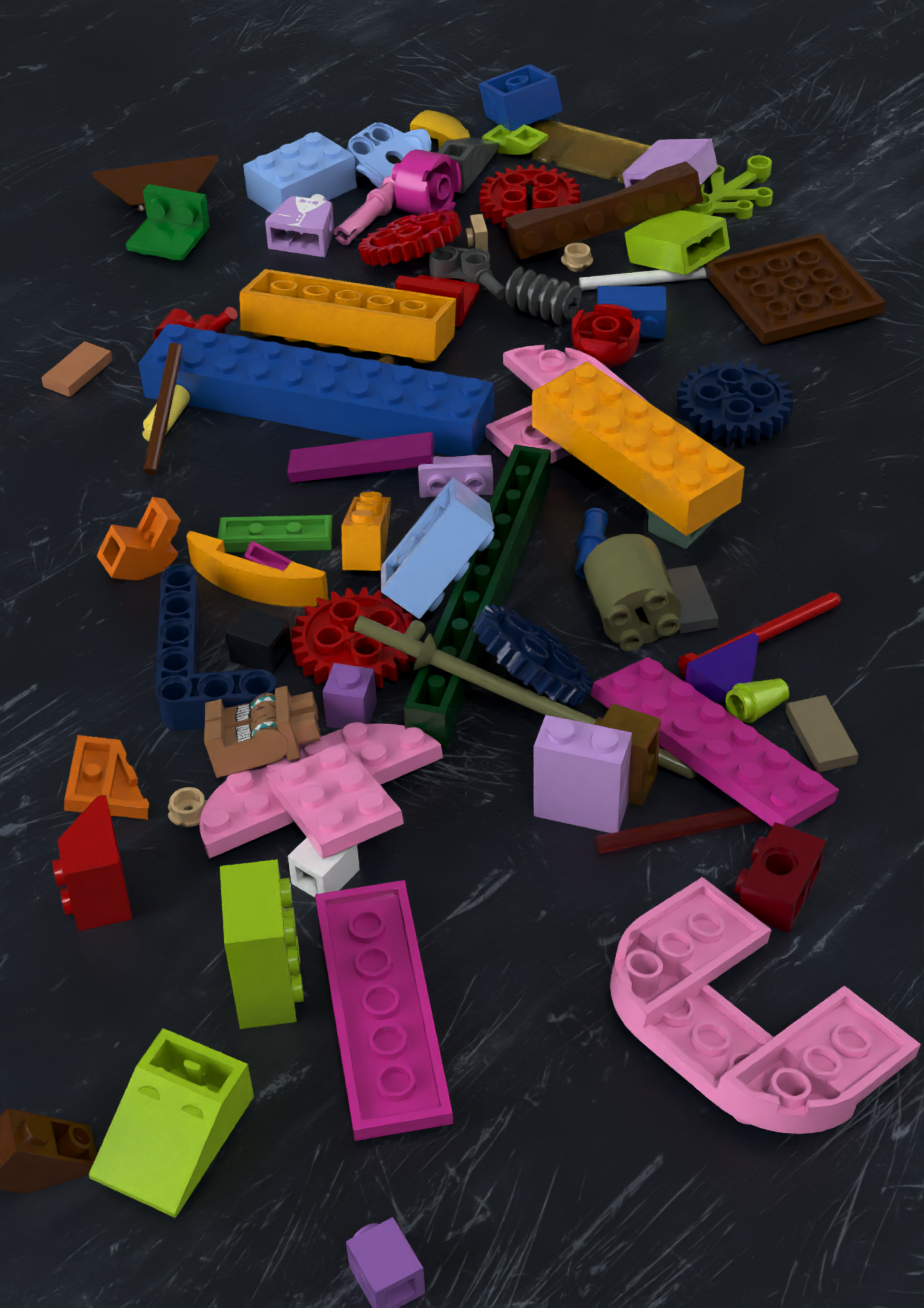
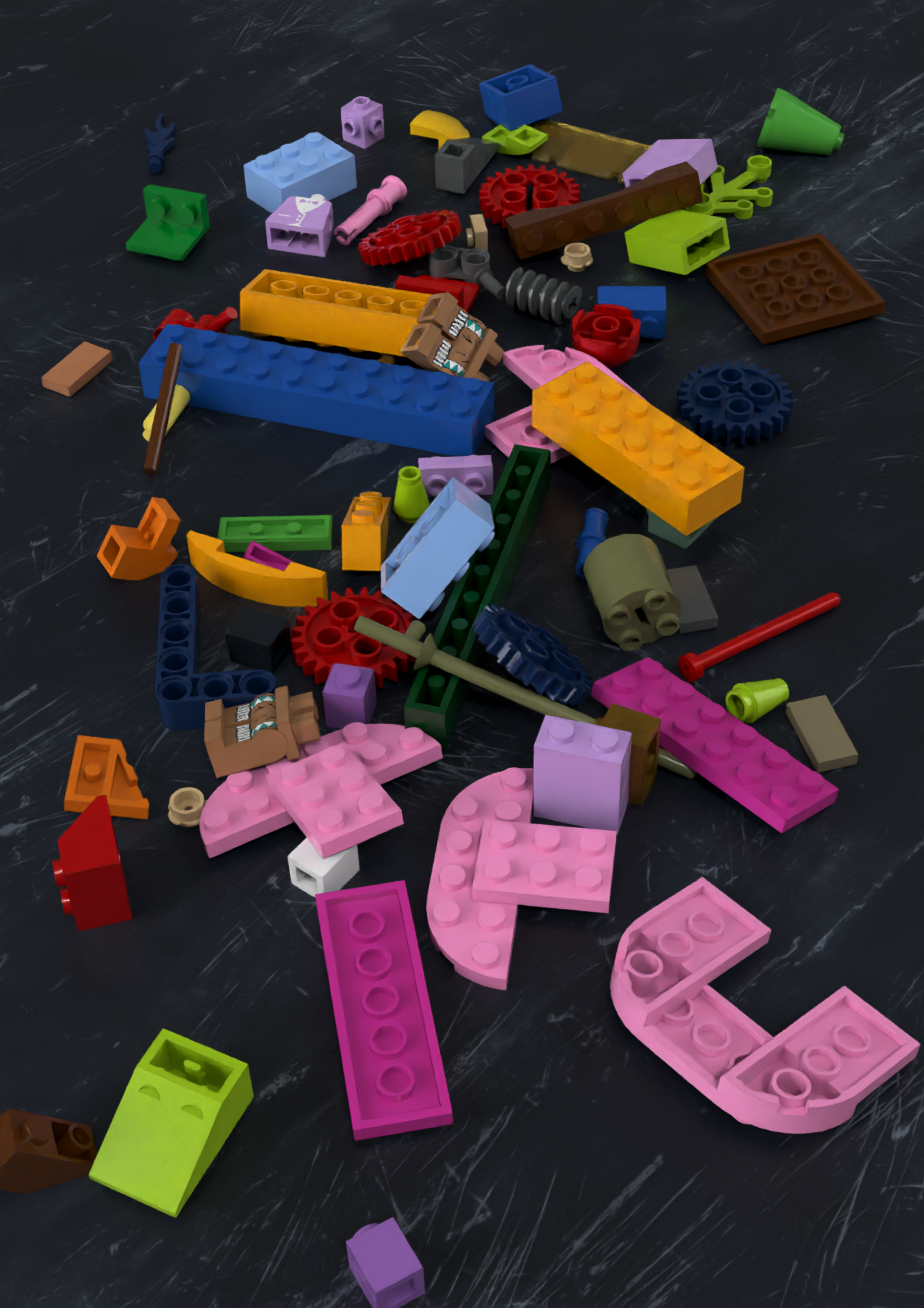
reddish brown wedge [93,154,219,212] -> none
lime brick [220,859,304,1029] -> none
magenta tile [287,432,435,483] -> none
light blue piece [347,123,431,188] -> none
dark pink brick [392,149,461,215] -> none
white bar [579,265,708,291] -> none
clear red bar [595,806,762,854] -> none
dark purple slope [686,632,759,703] -> none
dark red brick [734,822,826,933] -> none
none -> dark blue piece [145,114,175,173]
none -> lavender brick [341,96,385,149]
none -> lime cone [393,466,430,523]
none -> medium nougat hips [400,292,504,382]
none -> bright pink plate [426,767,617,990]
none -> bright green cone [757,88,845,156]

